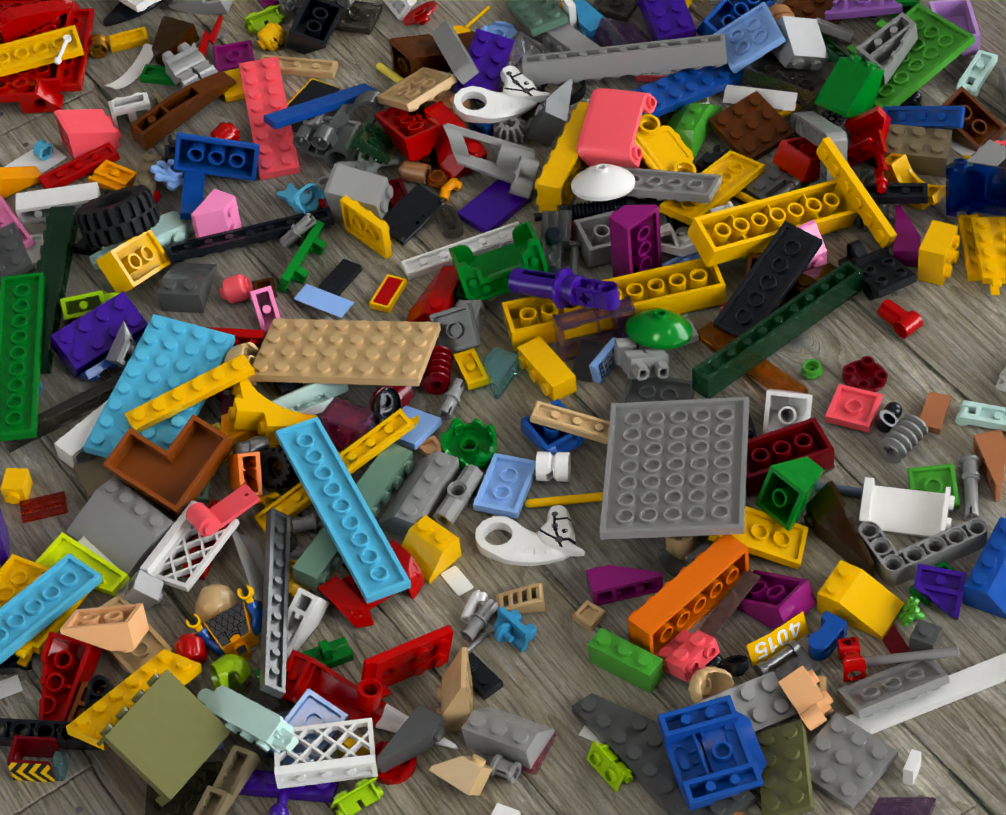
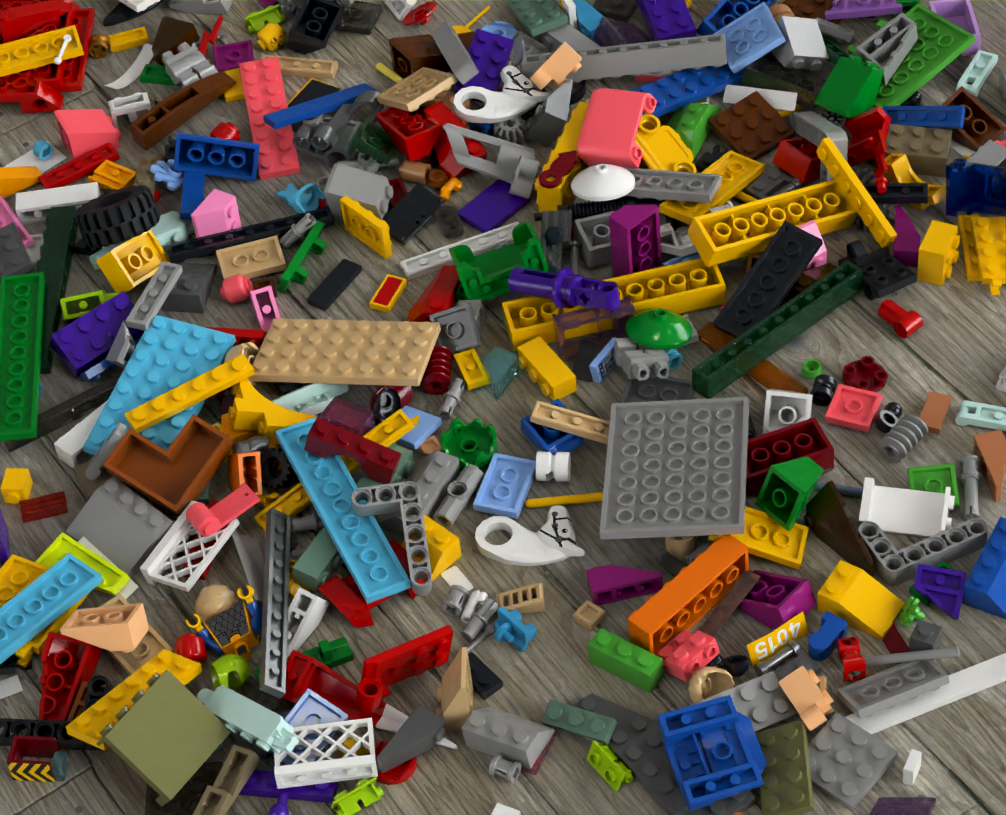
light grey brick [123,569,164,611] -> none
light blue sticker [294,284,354,318] -> none
tan slope [429,754,493,795] -> none
none -> light grey hinge [85,422,127,480]
none -> light grey plate [126,261,183,331]
none -> tan plate [216,235,287,279]
none -> dark red arch [304,417,402,484]
none -> light grey beam [351,481,433,596]
none -> light grey bush [441,585,470,617]
none -> light nougat hinge [530,42,582,90]
none -> dark red brick [539,150,579,189]
none -> sand green plate [541,699,617,745]
none -> medium azure bush [665,348,683,370]
none -> black wheel [811,374,837,406]

